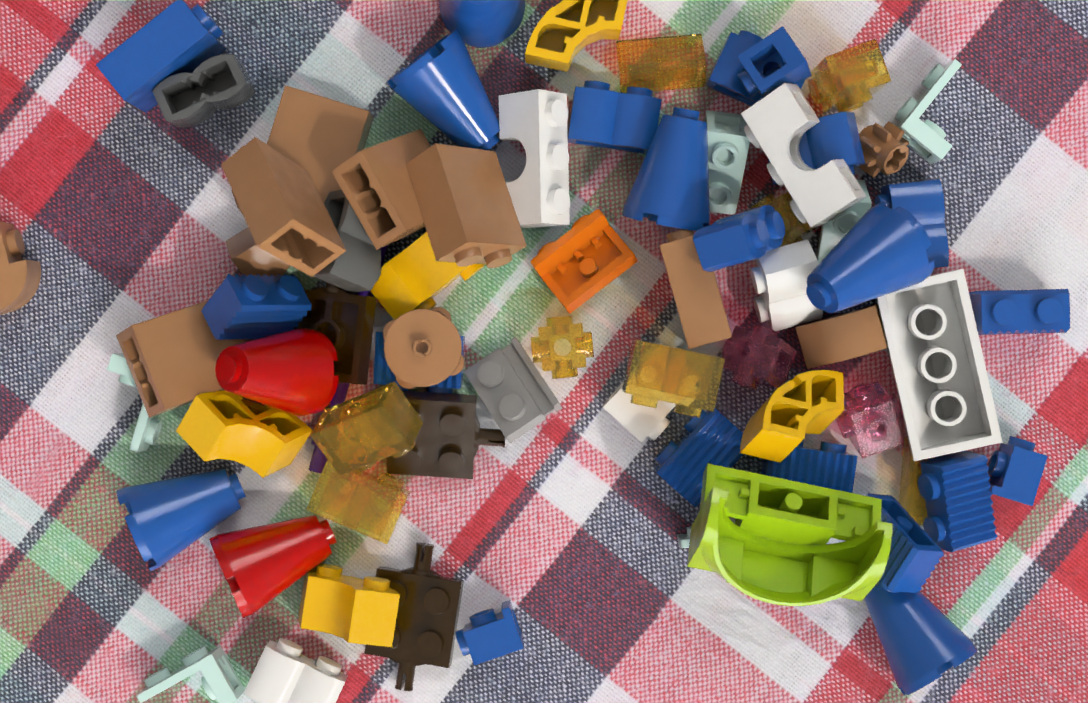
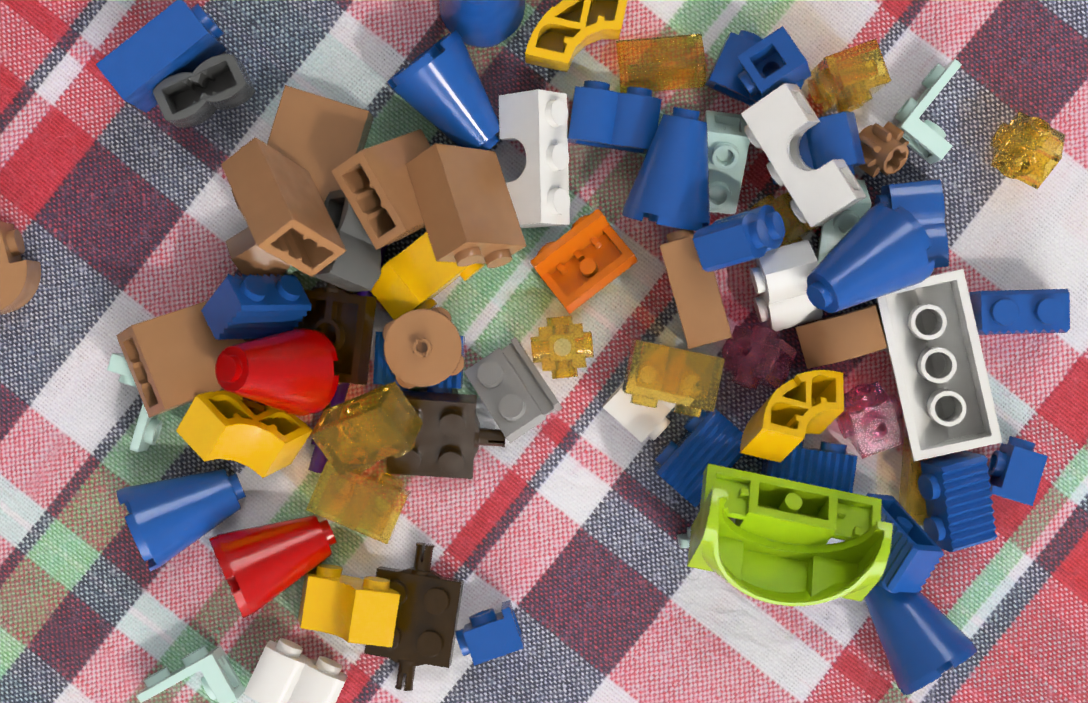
none -> clear yellow brick [990,111,1065,189]

